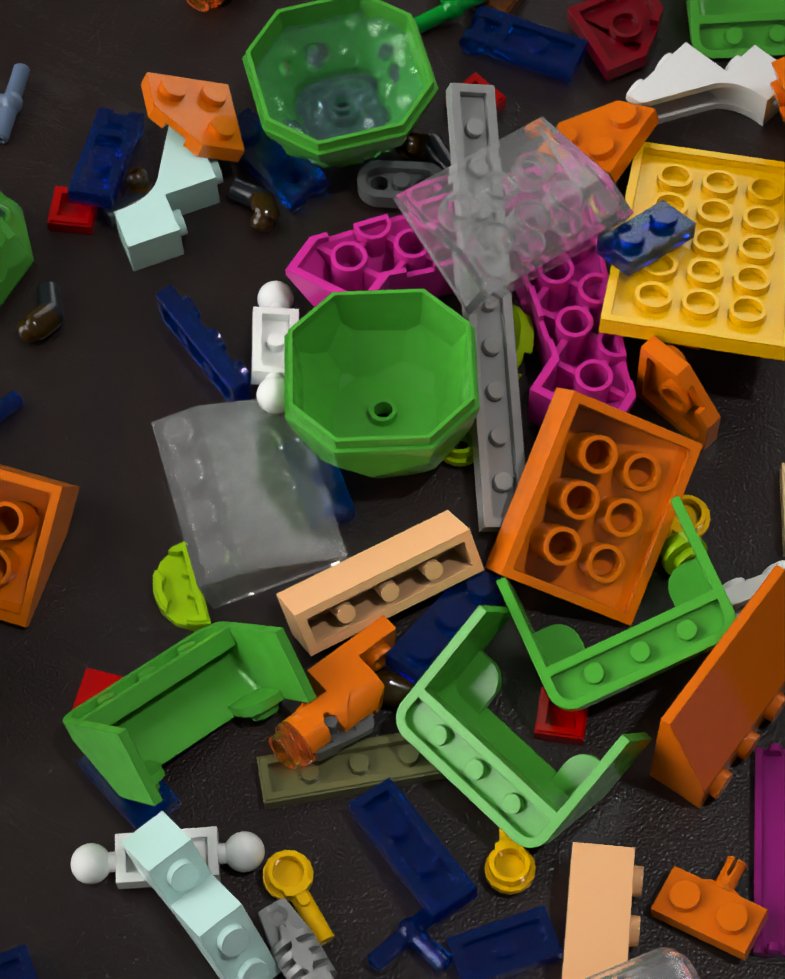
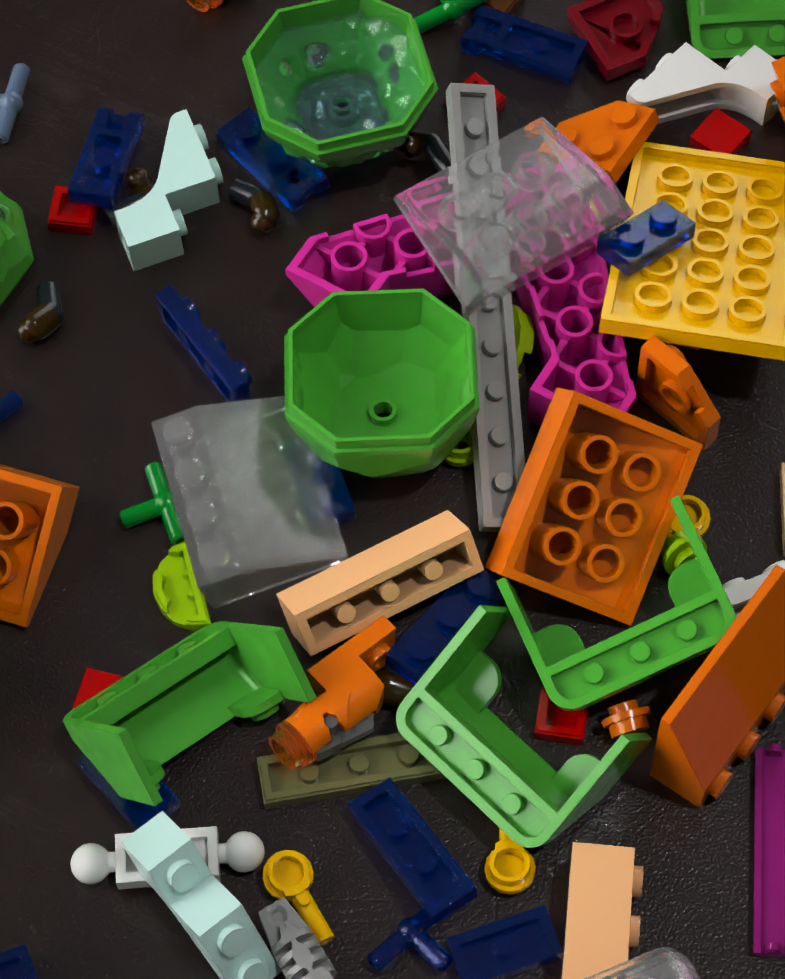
orange plate [141,72,245,162] -> none
white plate [251,281,299,414] -> none
dark grey plate [357,160,446,209] -> none
orange plate [651,856,768,961] -> none
none -> green piece [119,462,189,545]
none -> orange plate [601,700,651,739]
none -> red tile [689,108,752,155]

